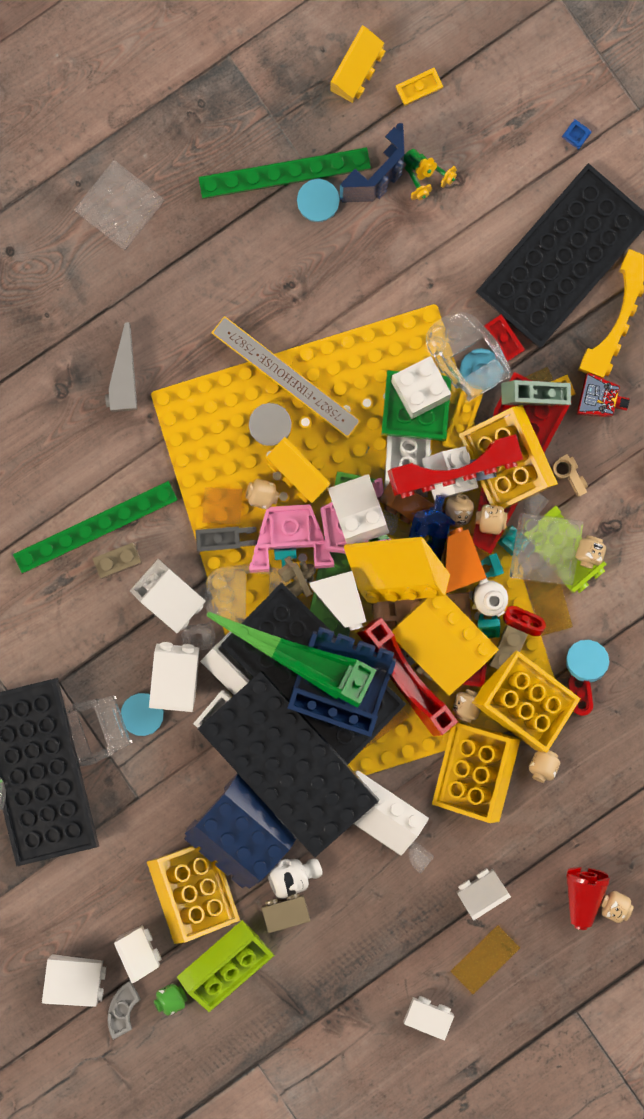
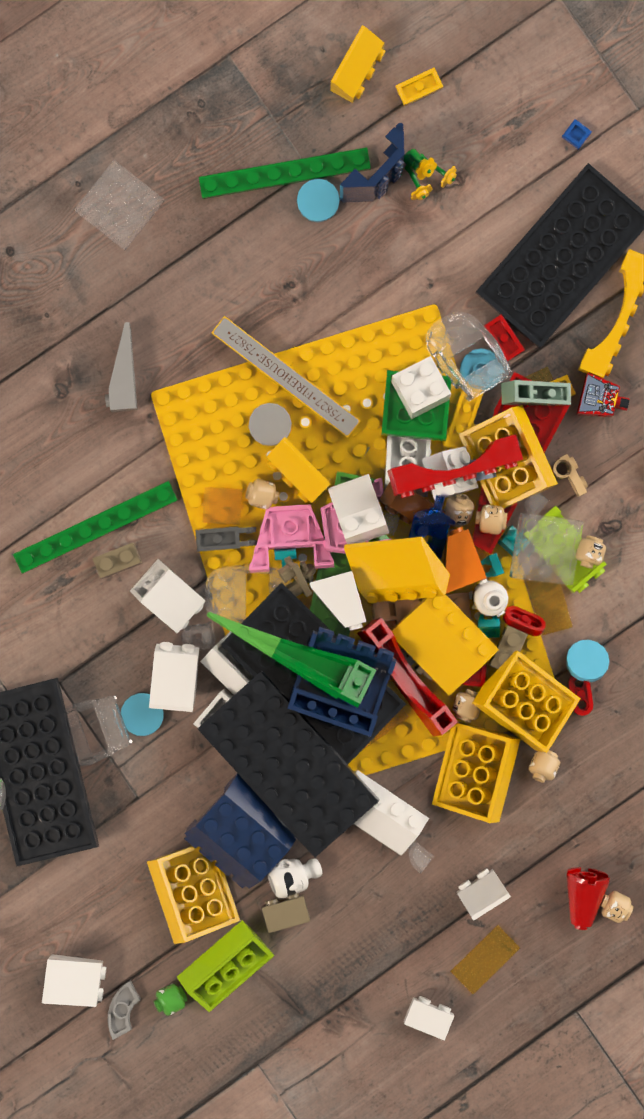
white slope [114,925,162,983] -> none

